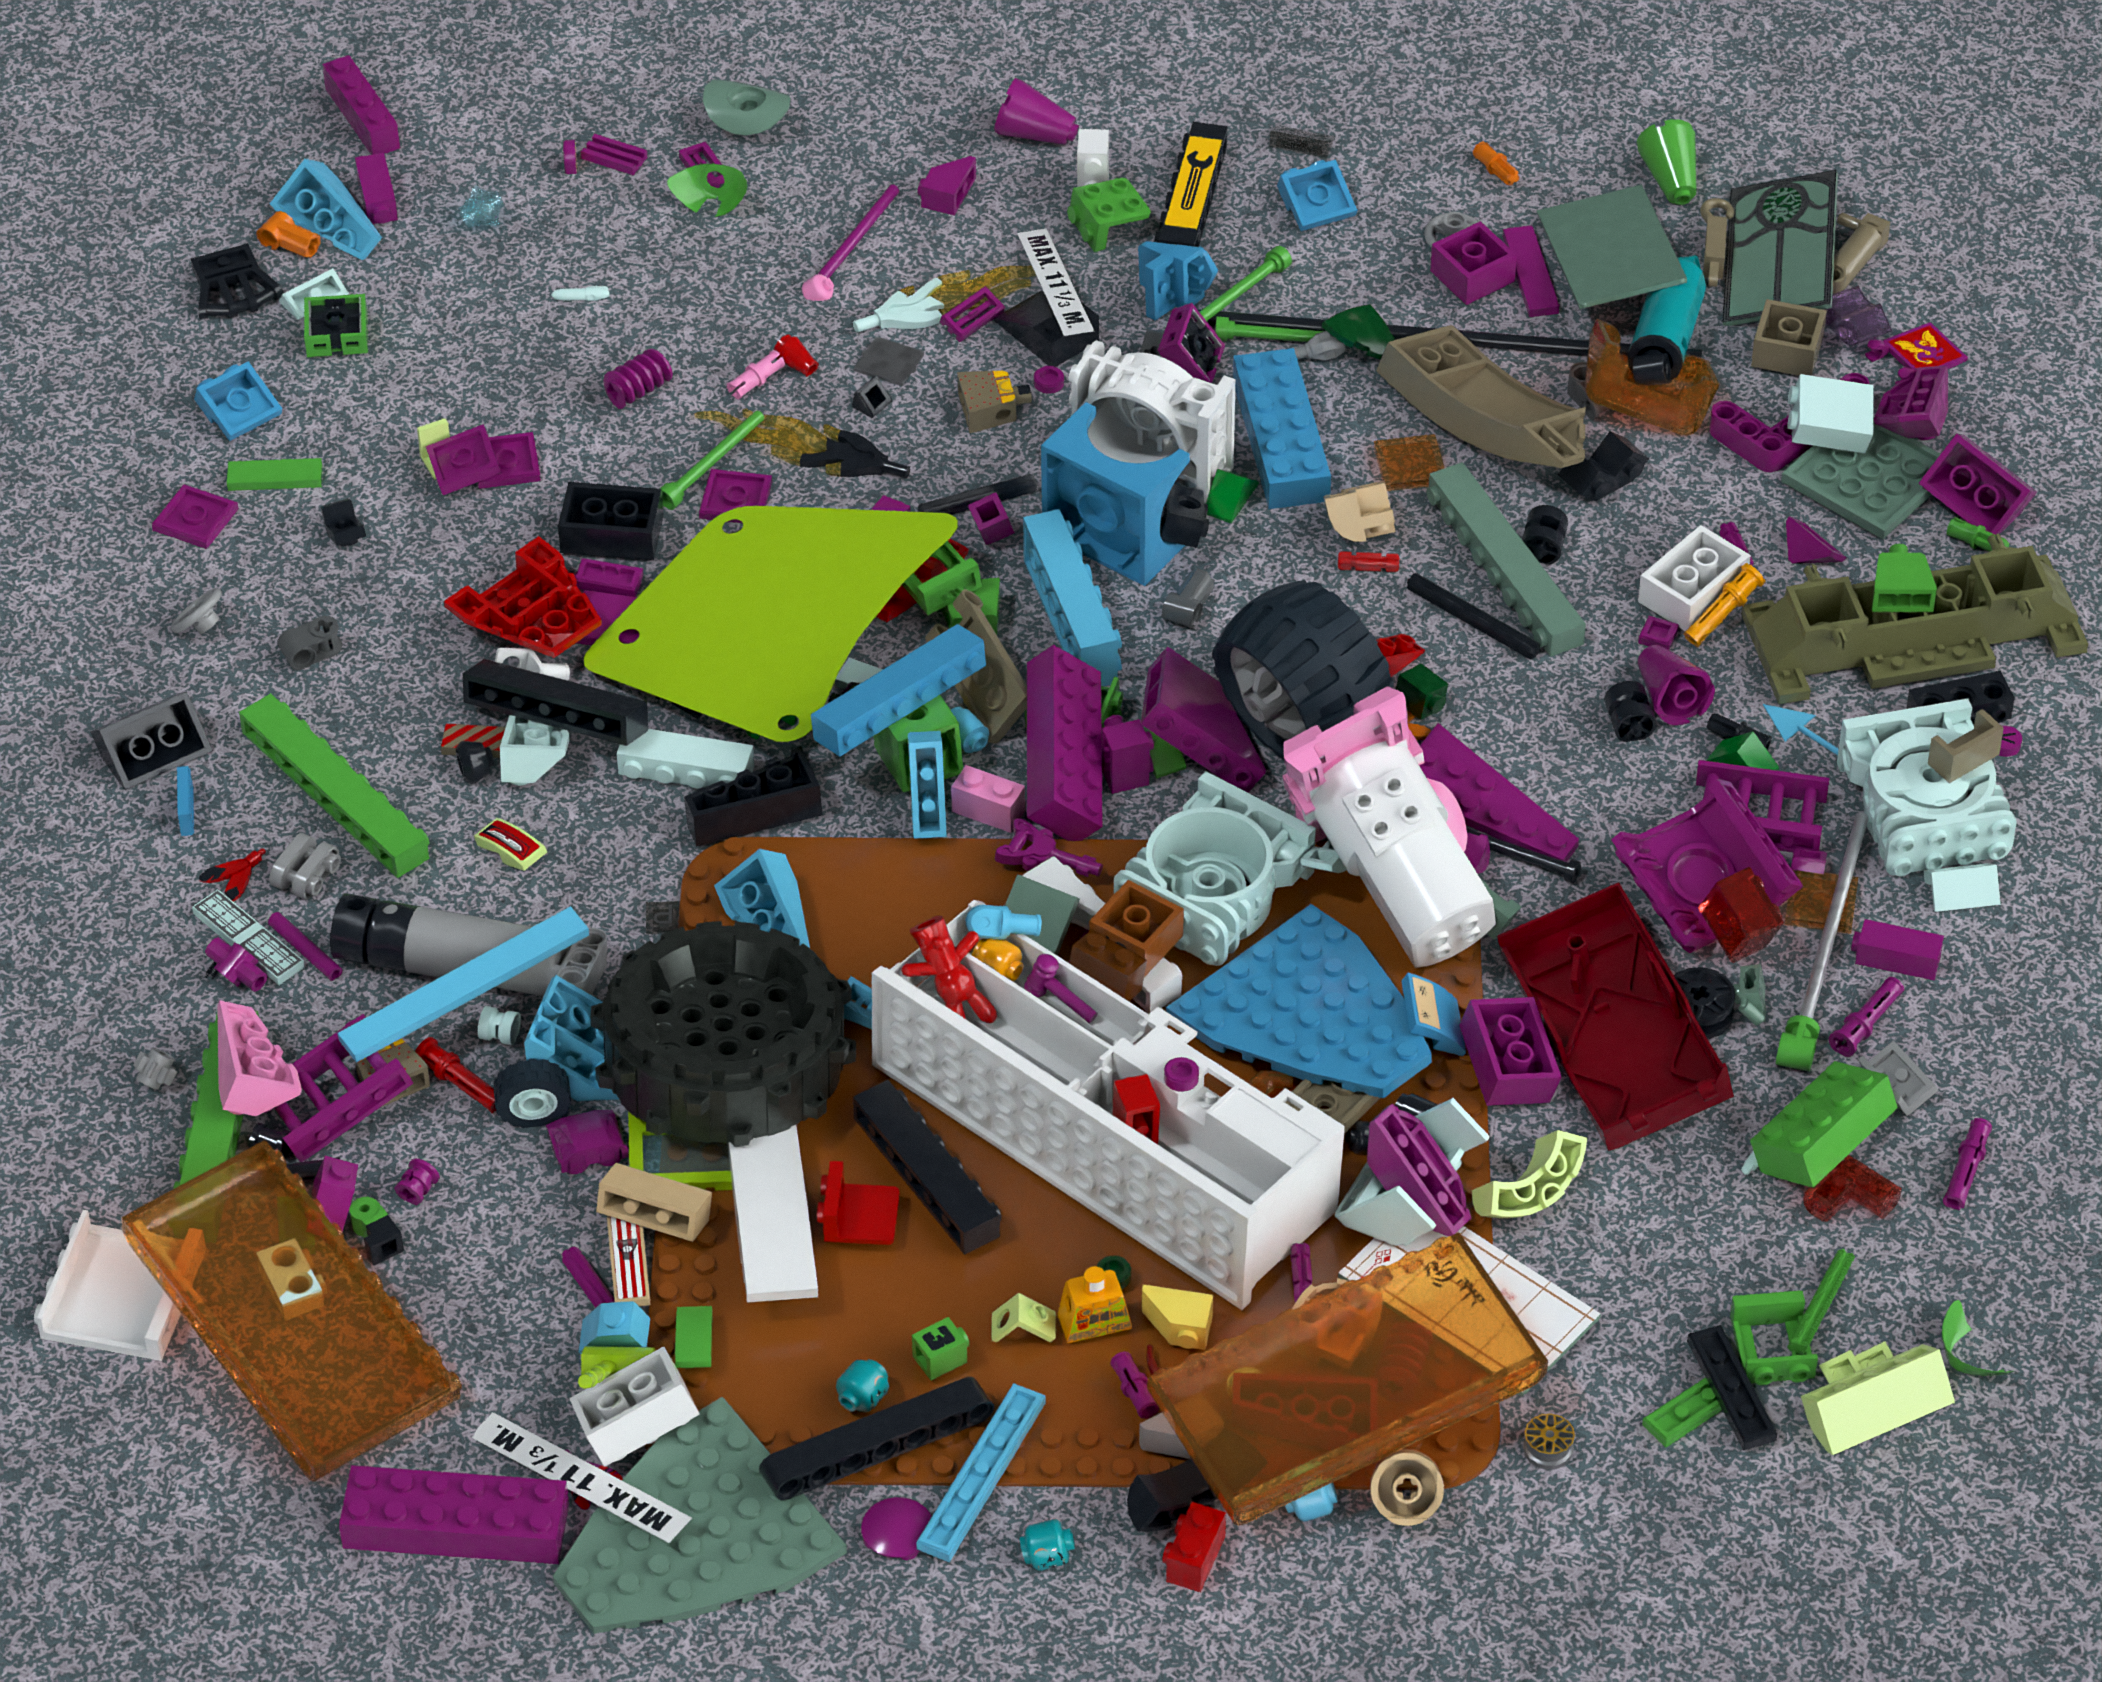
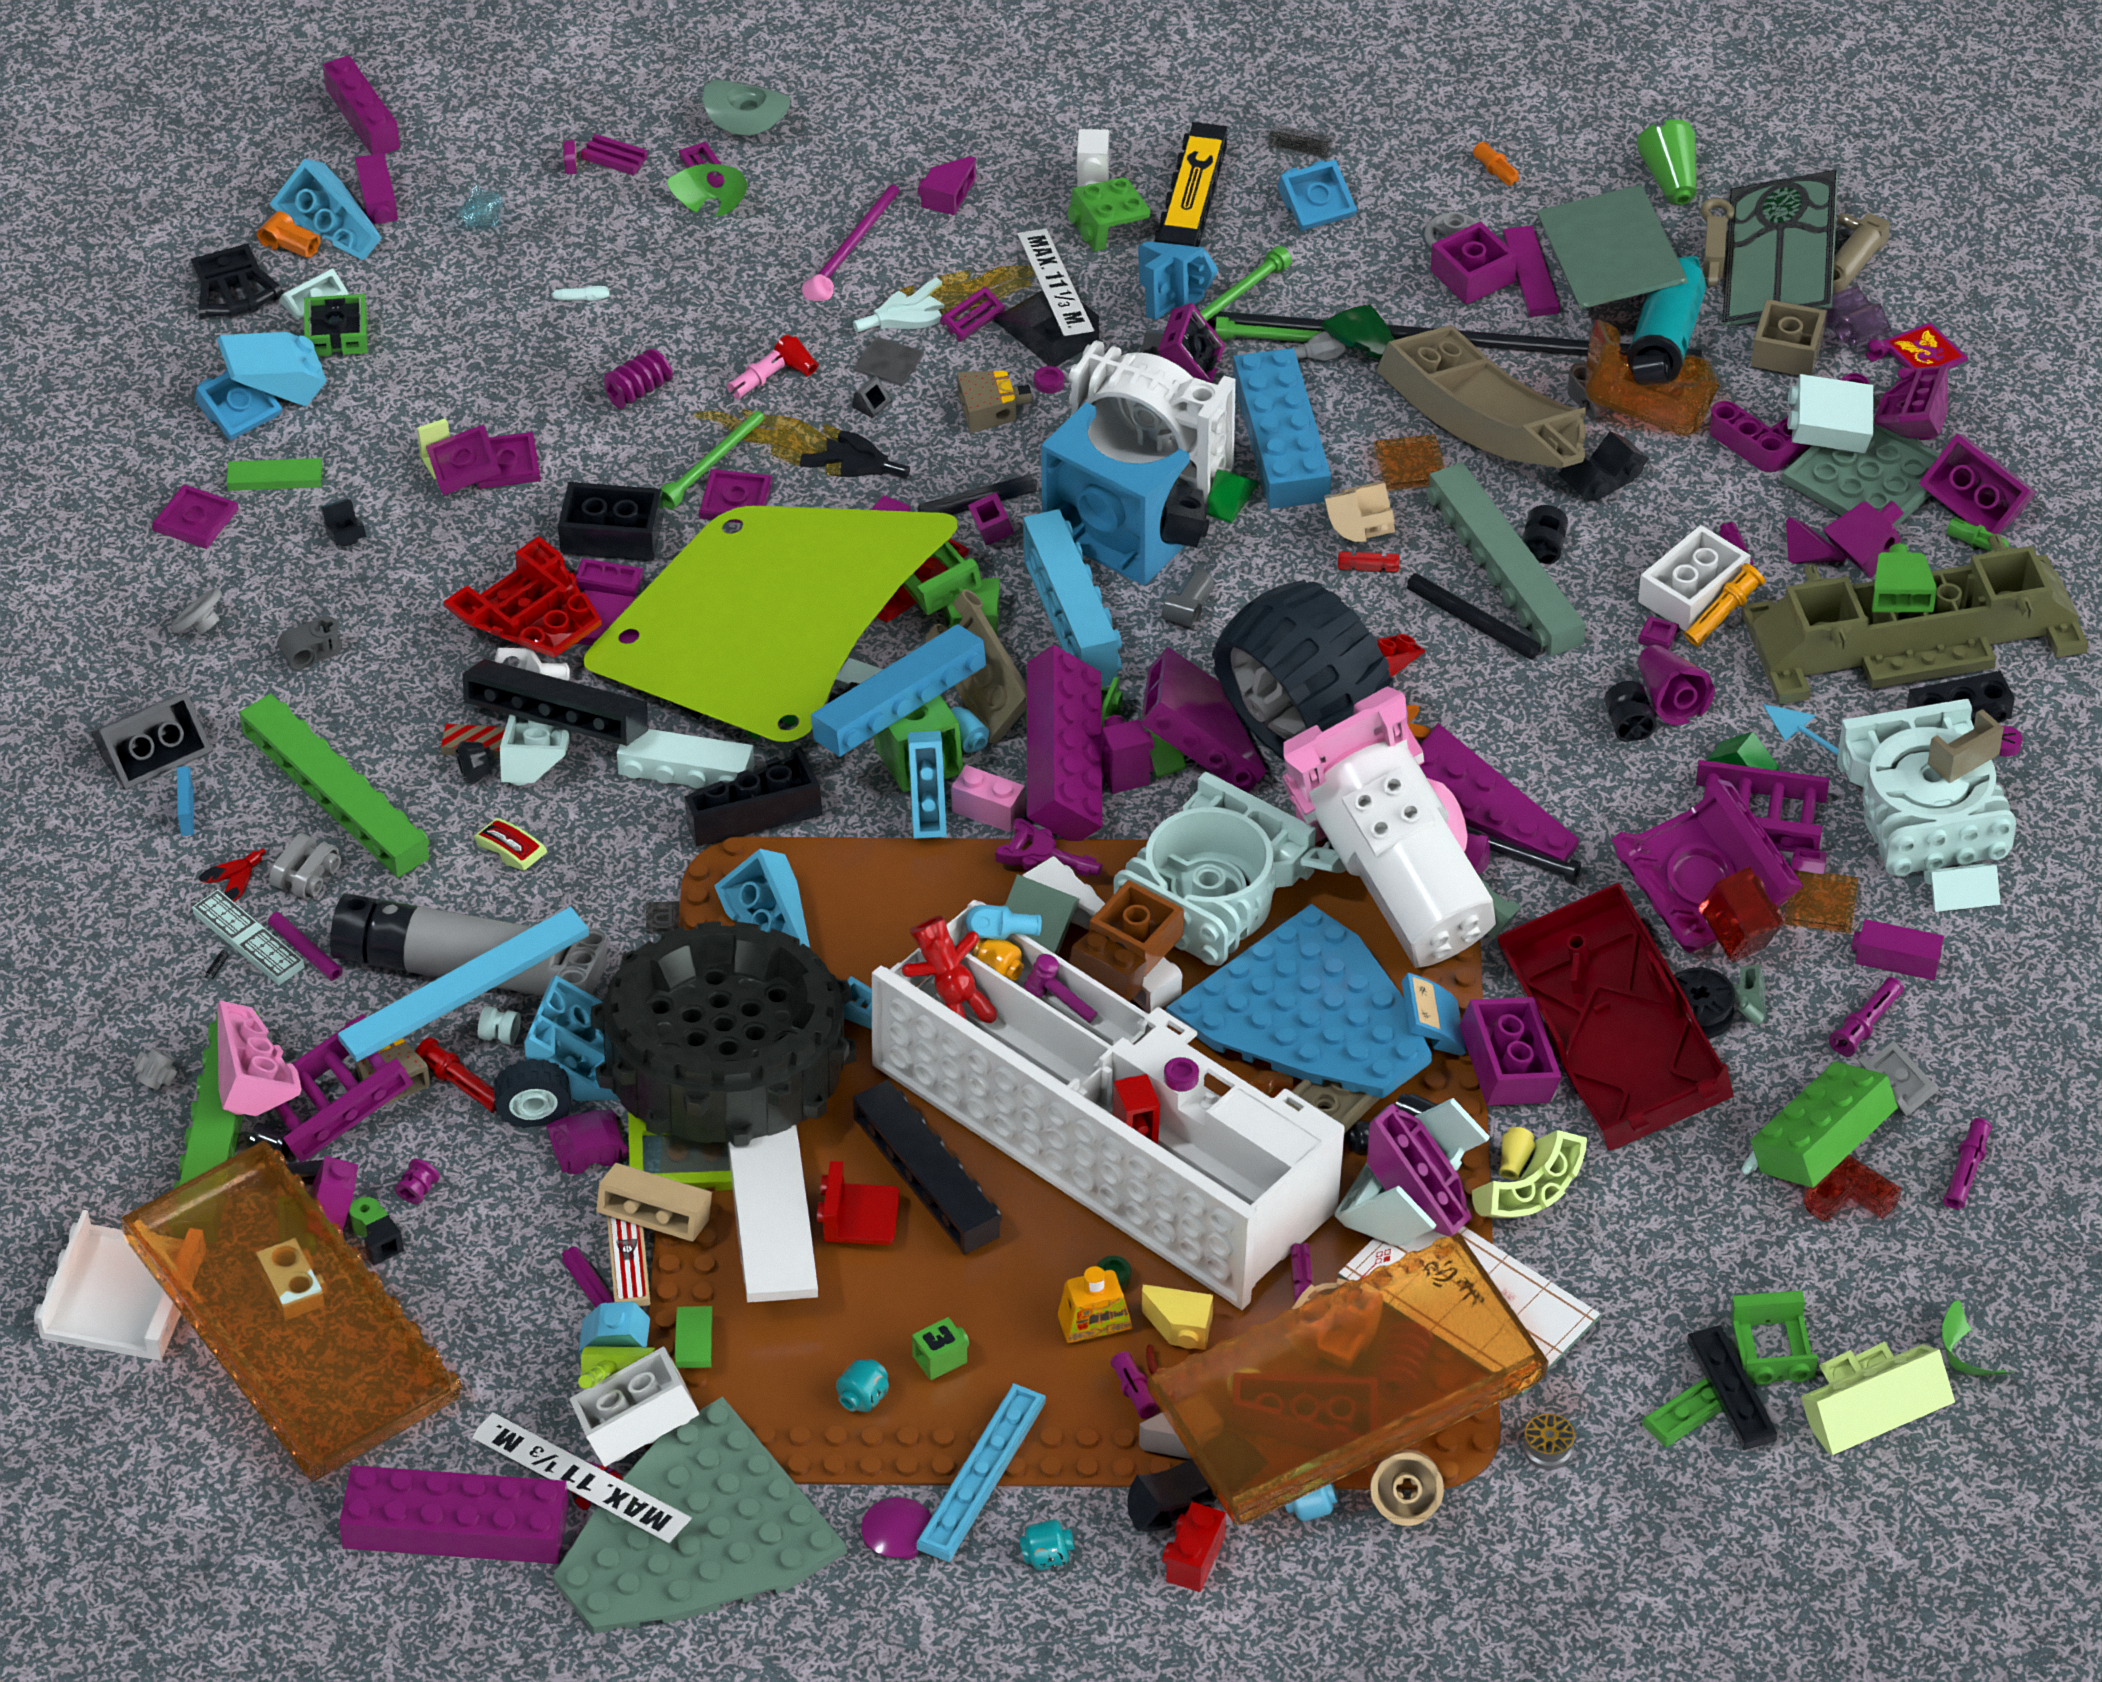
magenta axle [205,937,268,992] -> none
black beam [759,1377,994,1500] -> none
yellowish green bracket [992,1293,1056,1343] -> none
magenta cone [994,78,1079,145] -> none
dark green brick [1395,663,1449,720] -> none
black axle [1707,713,1772,750] -> none
flat silver piece [1776,812,1868,1072] -> none
bright green axle [1787,1249,1855,1355] -> none
none -> medium azure slope [217,332,327,406]
none -> light yellow cone [1499,1127,1536,1180]
none -> magenta torso [1823,500,1904,578]

